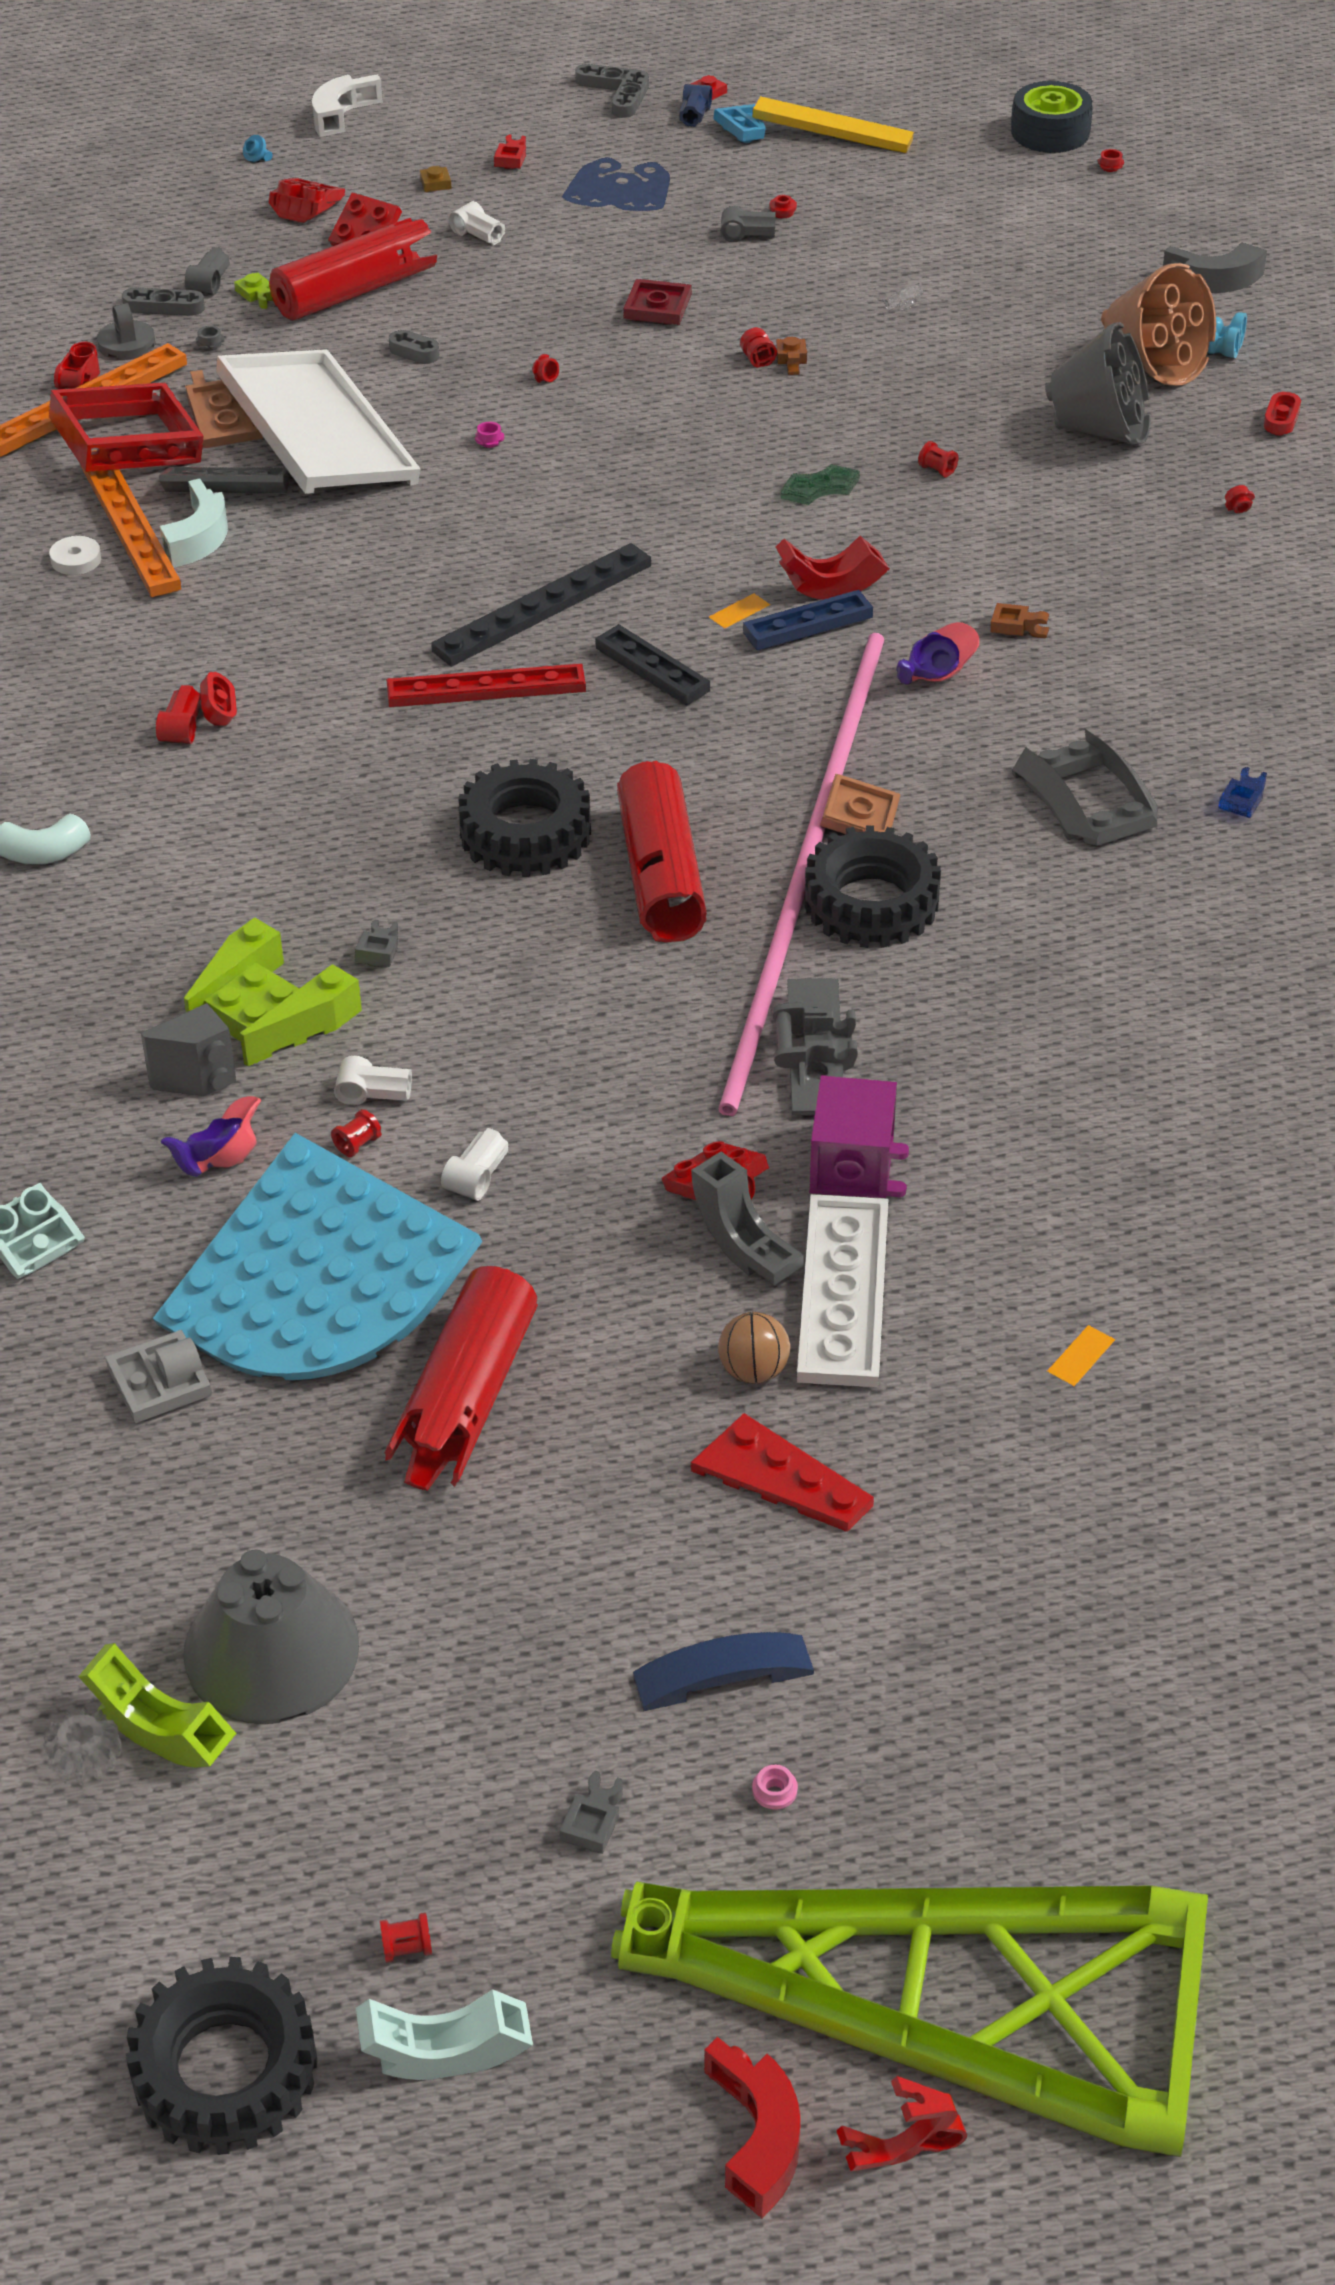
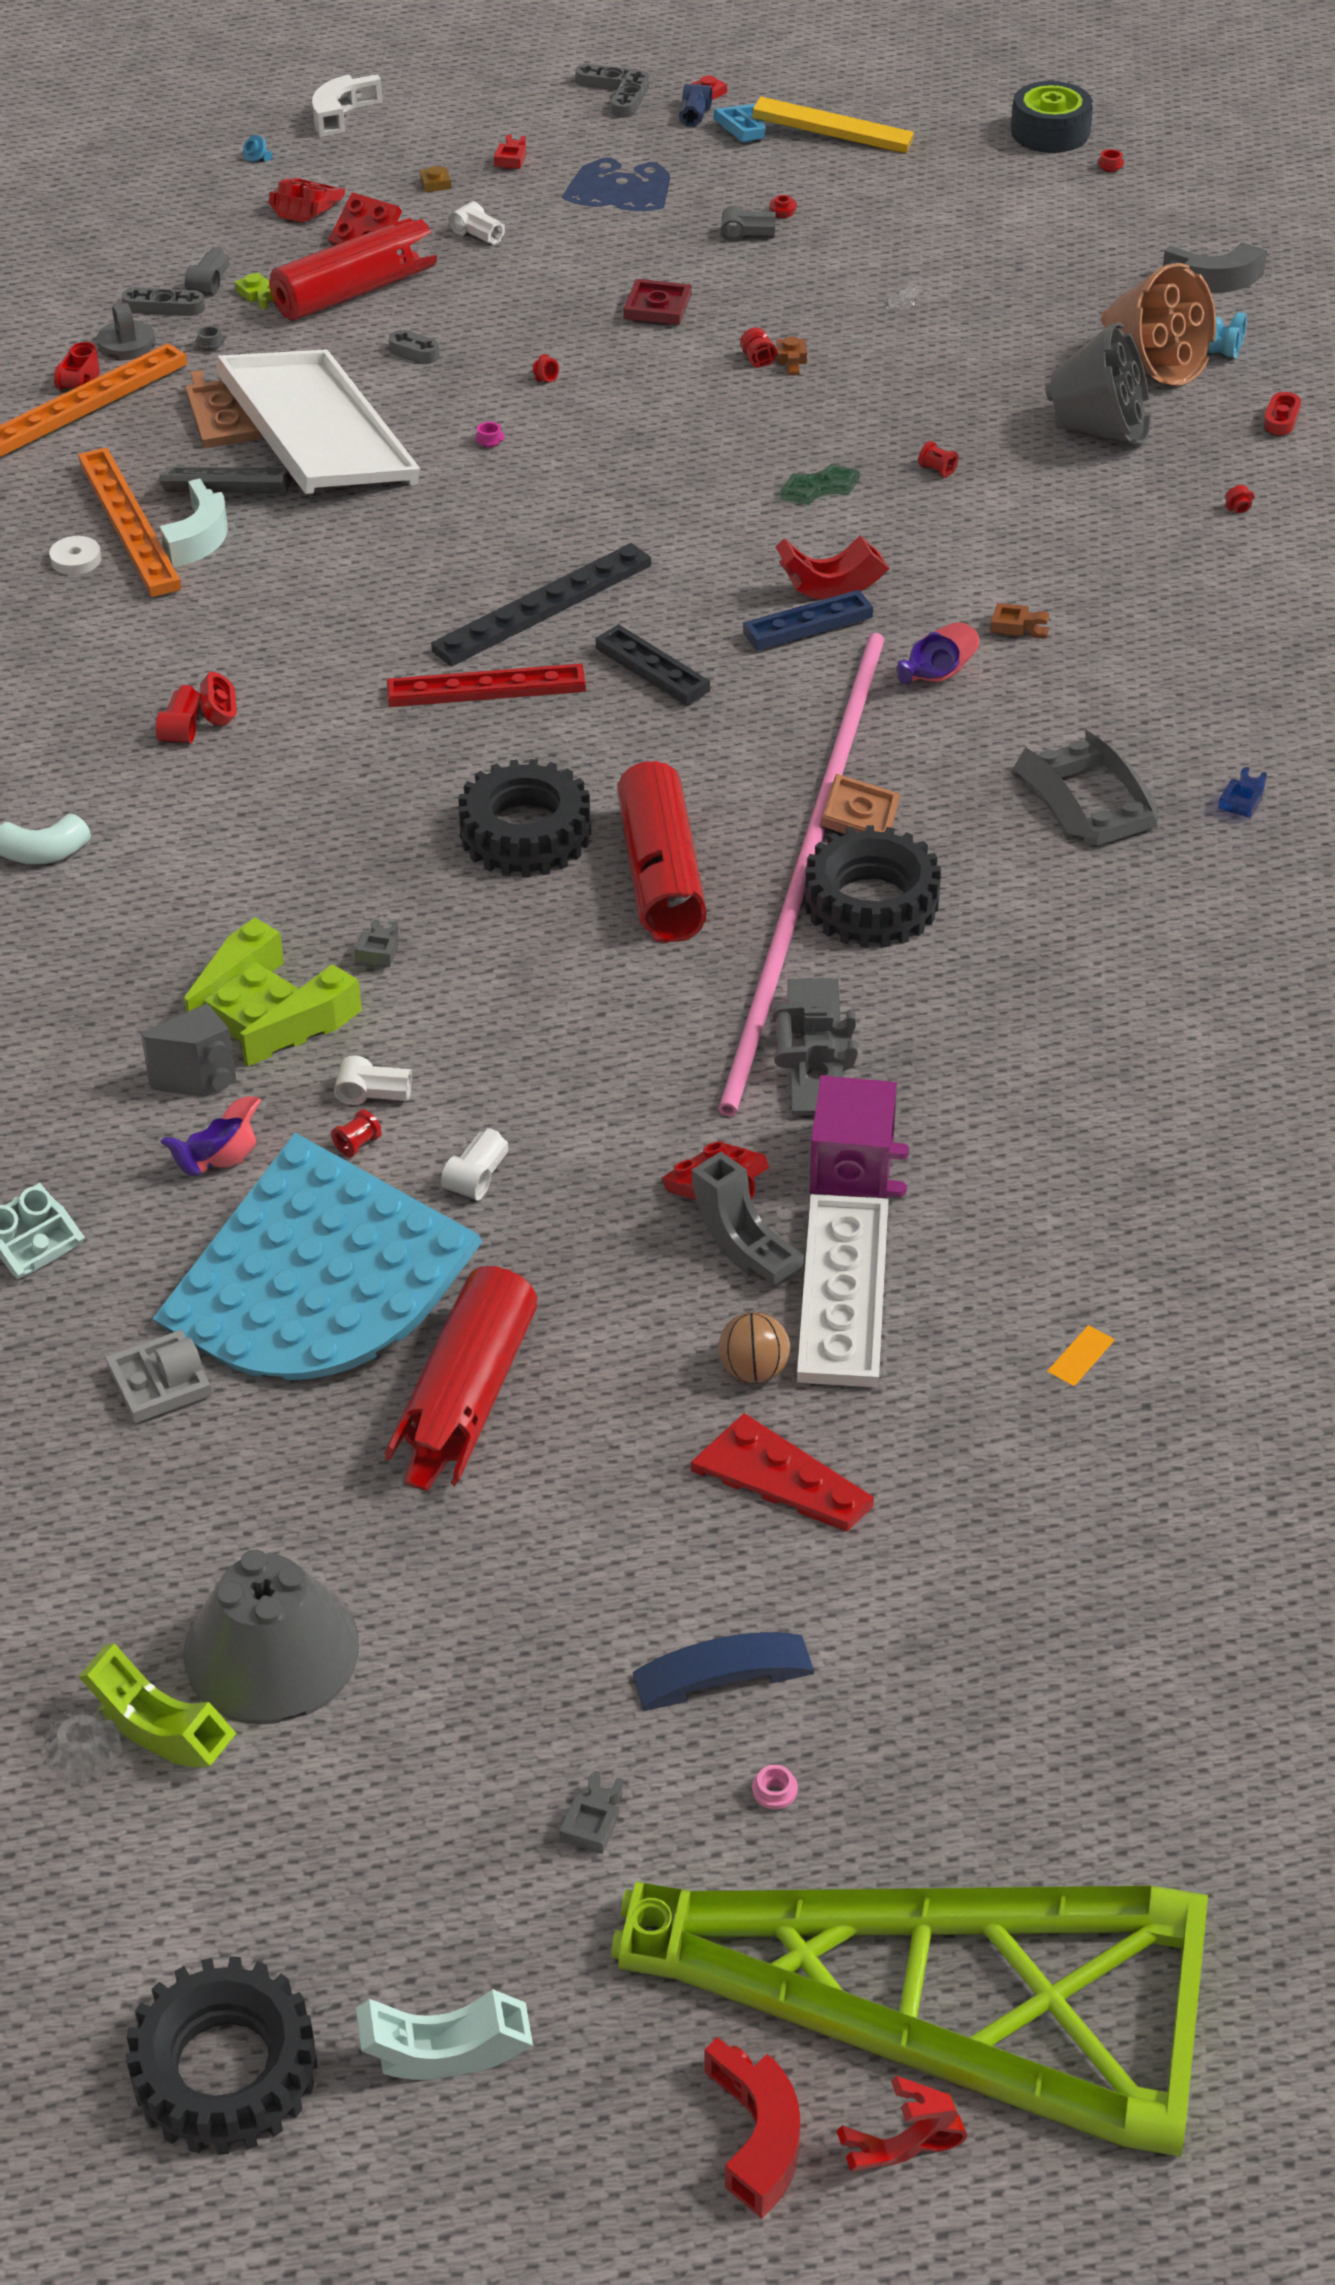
red window [49,382,204,472] -> none
red bush [380,1913,432,1963] -> none
light orange sticker [709,593,771,629] -> none

